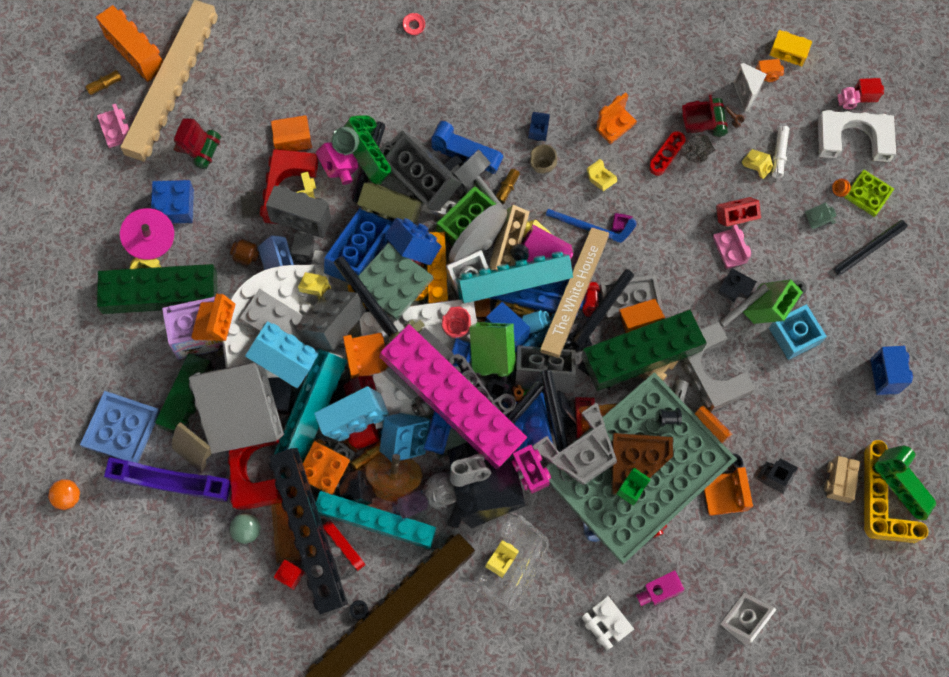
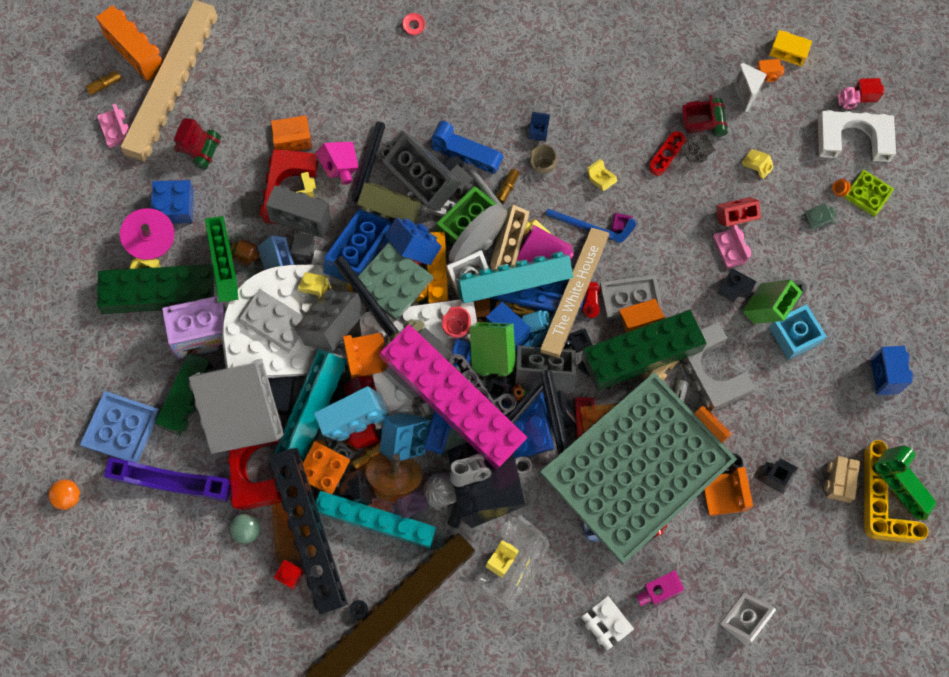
dark tan slope [172,422,211,473] -> none
orange bracket [191,294,236,341] -> none
medium azure brick [245,321,319,389] -> none
red beam [323,520,366,572] -> none
sand green hair [331,127,360,155] -> none
green beam [343,115,391,184] -> none
dark grey slope [453,149,491,187] -> none
black plate [510,244,529,261] -> none
dark pink brick [511,445,551,494] -> none
light grey wing [532,403,617,485] -> none
black axle [573,269,634,347] -> none
orange bracket [596,93,637,145] -> none
reddish brown plate [611,433,673,495] -> none
green bracket [617,468,651,506] -> none
black bush [658,408,682,427] -> none
light grey bar [720,284,769,327] -> none
reddish brown hand [724,105,745,128] -> none
white pin [772,126,790,178] -> none
black axle [834,220,908,276] -> none
none -> green brick [205,216,239,302]

